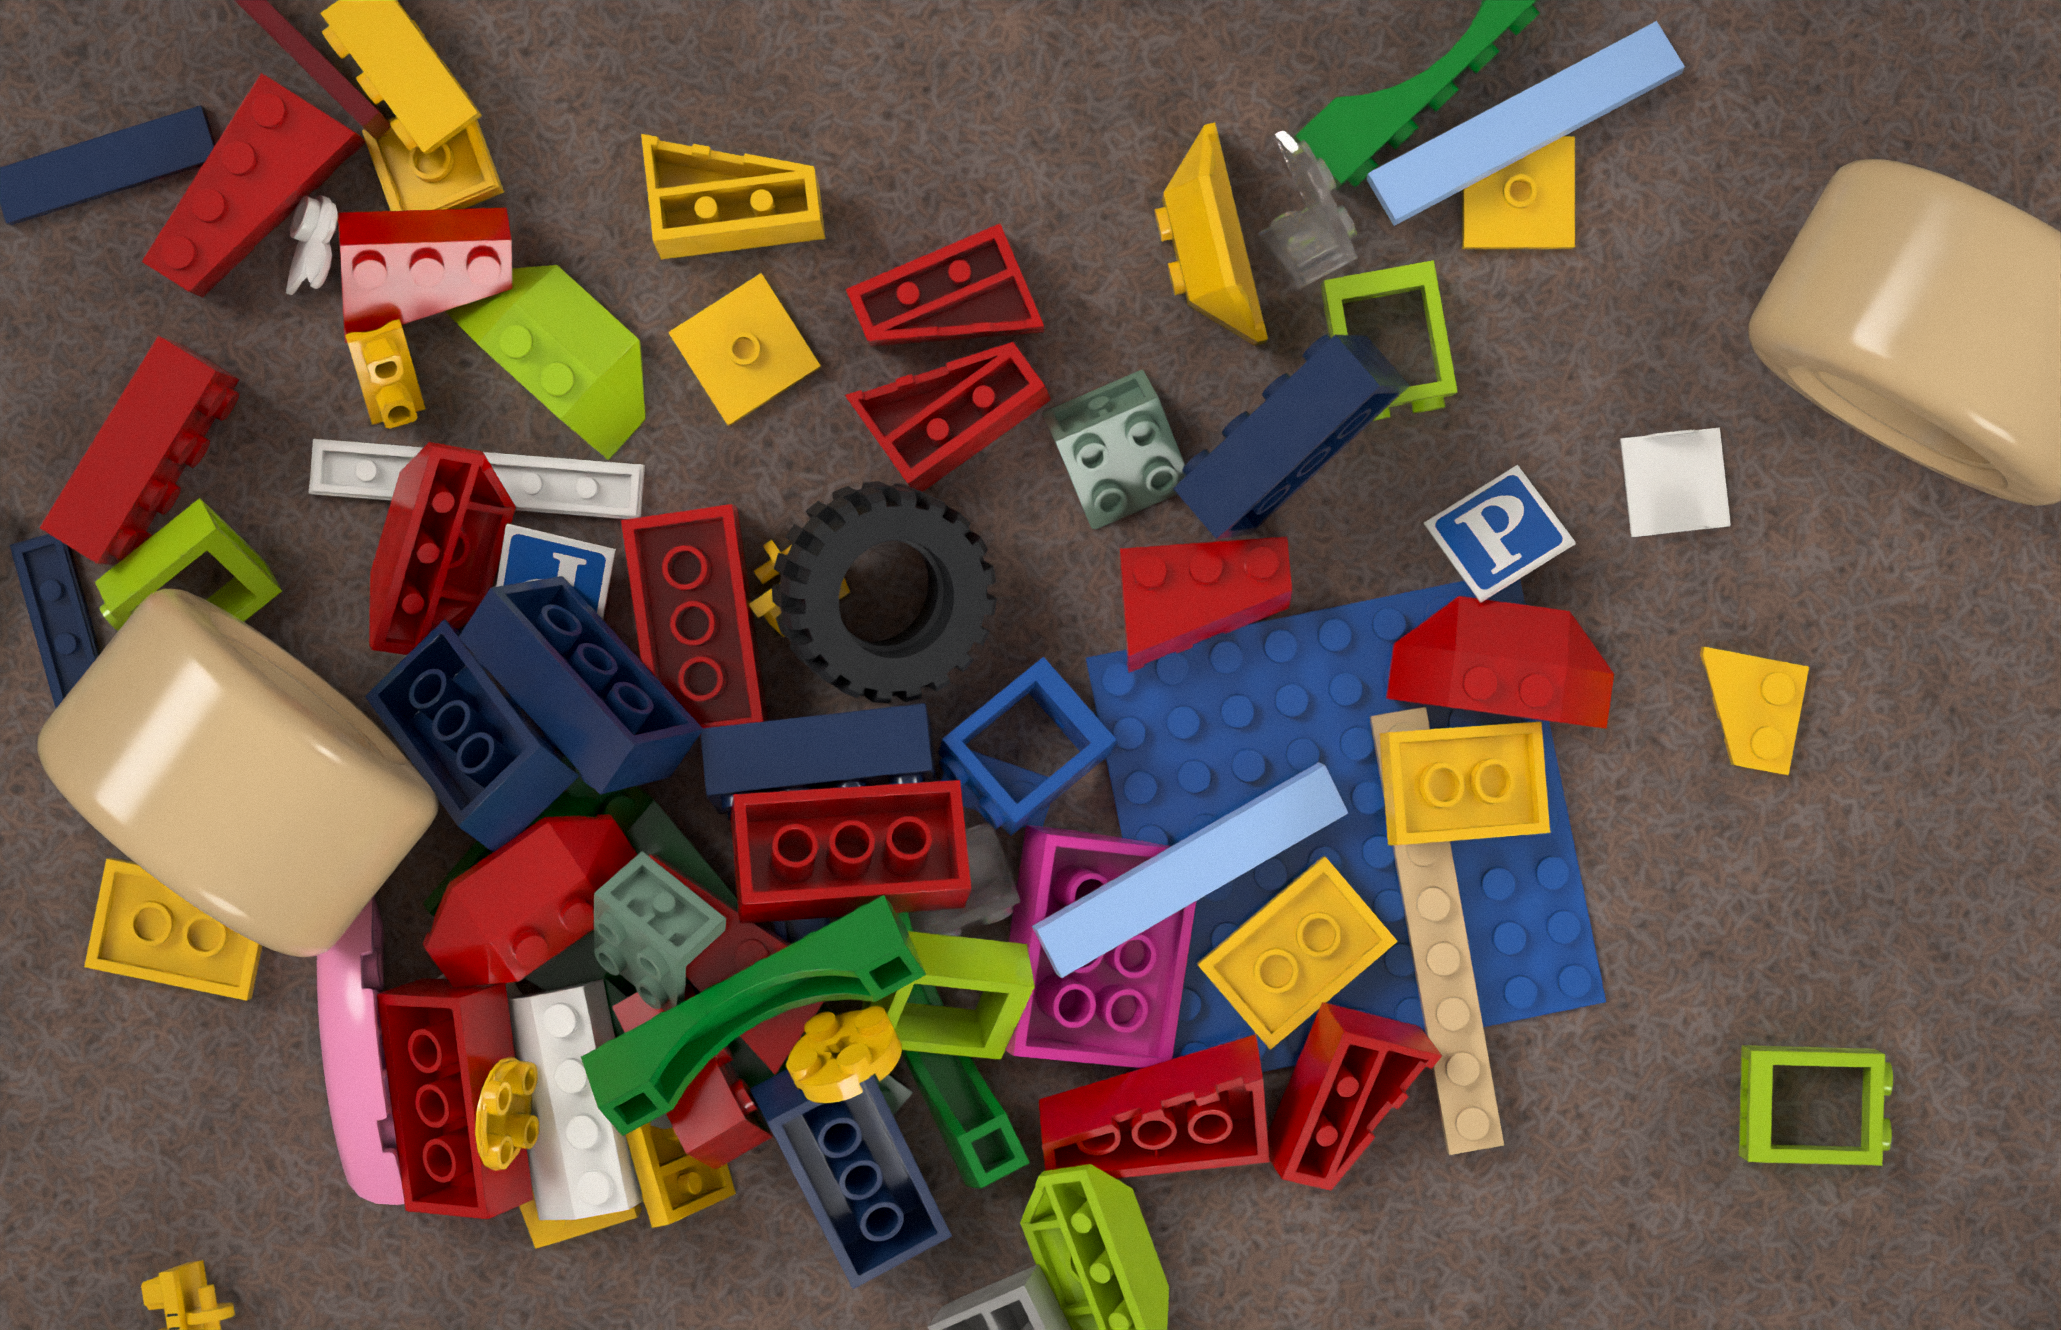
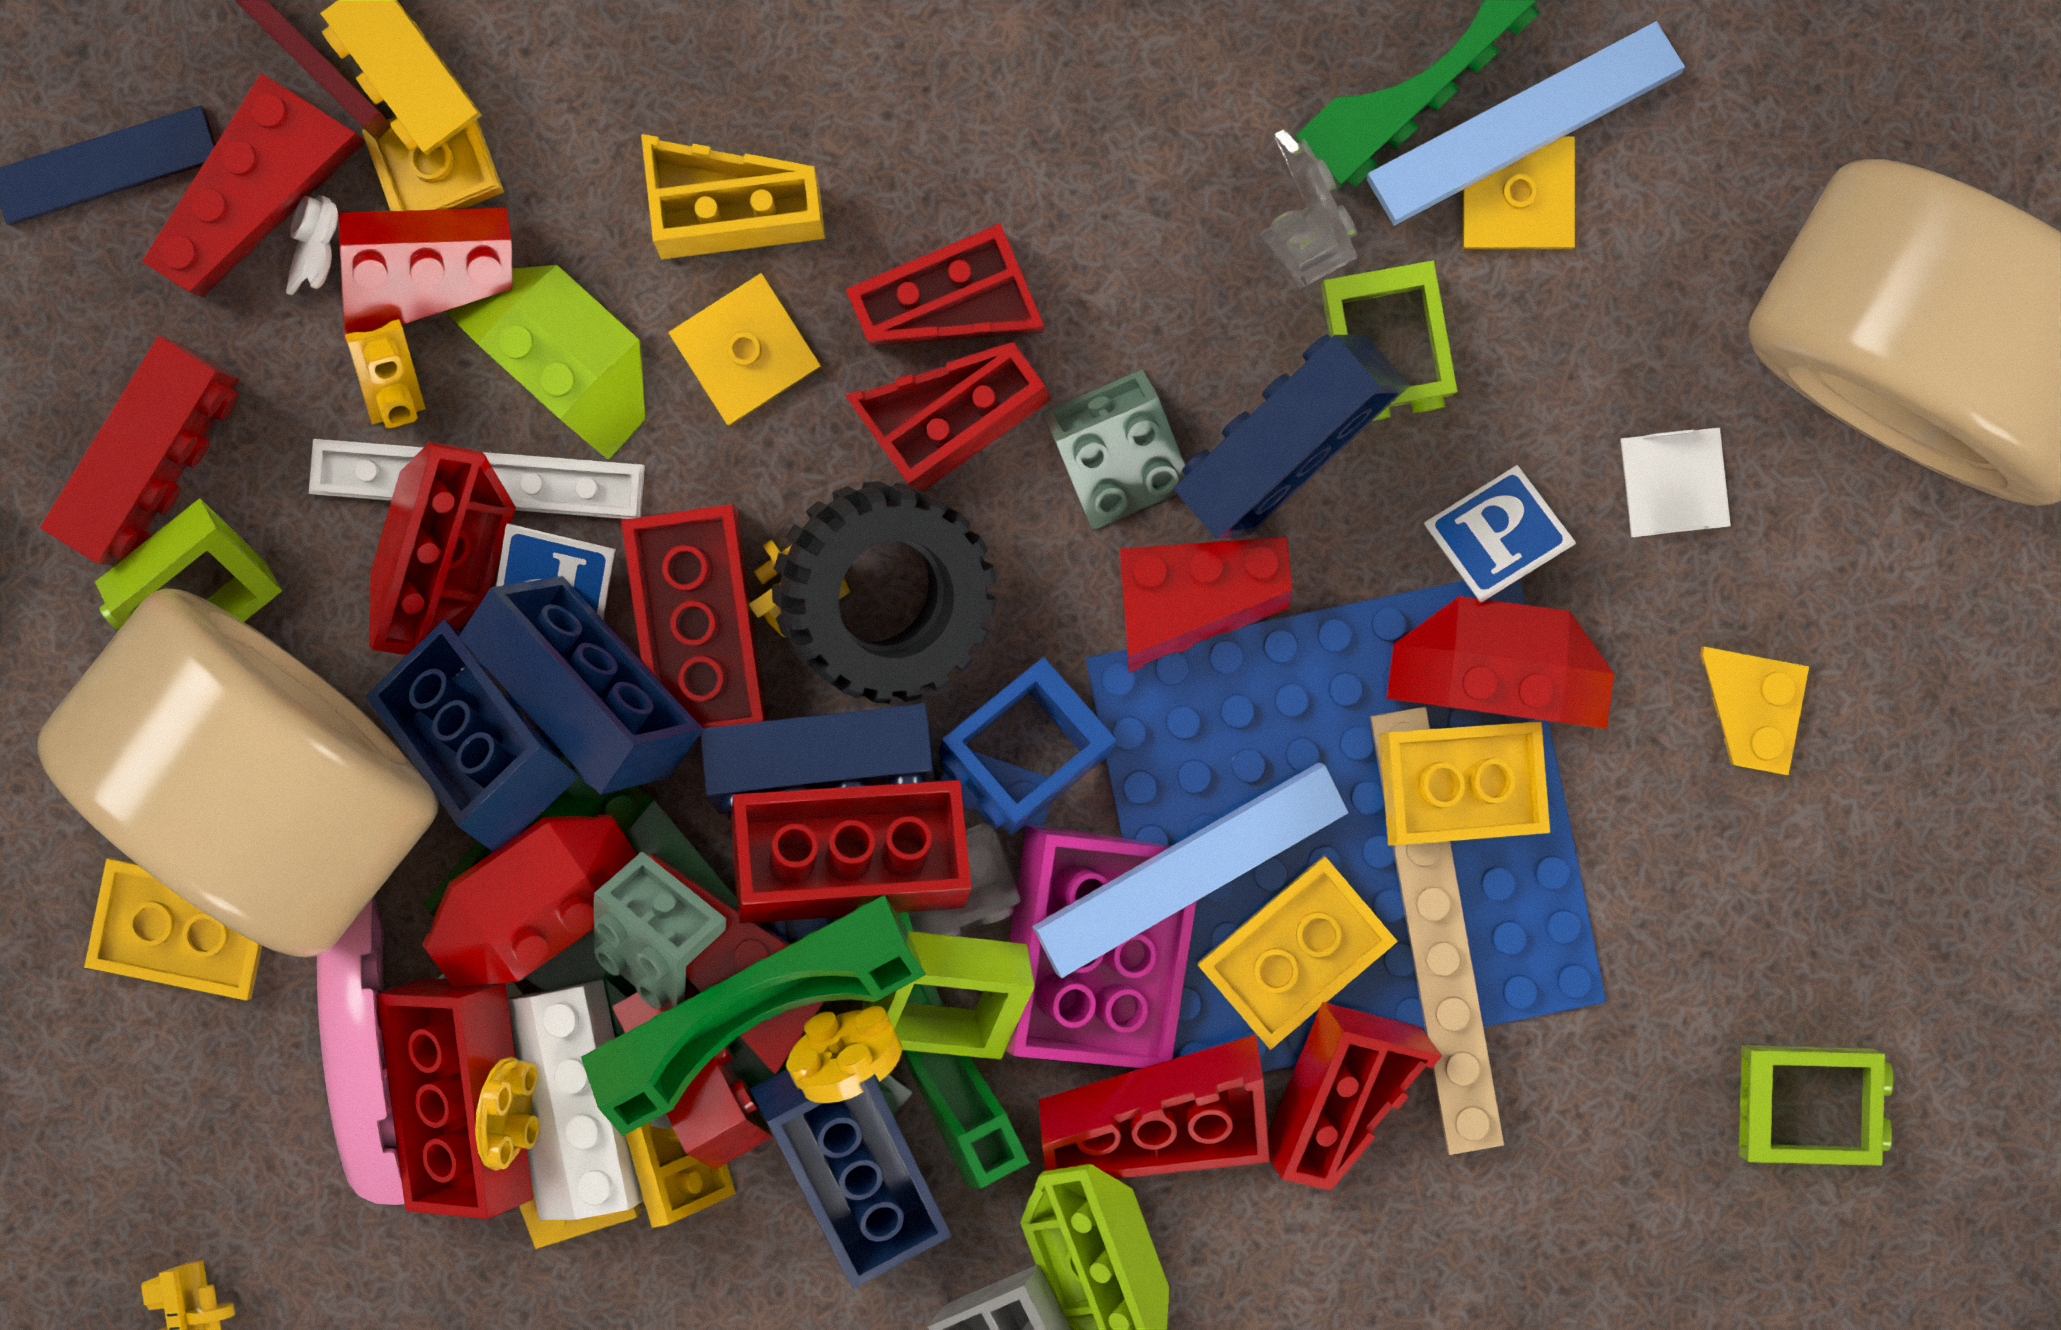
dark blue tile [9,534,101,708] -> none
yellow wedge [1154,122,1268,346] -> none

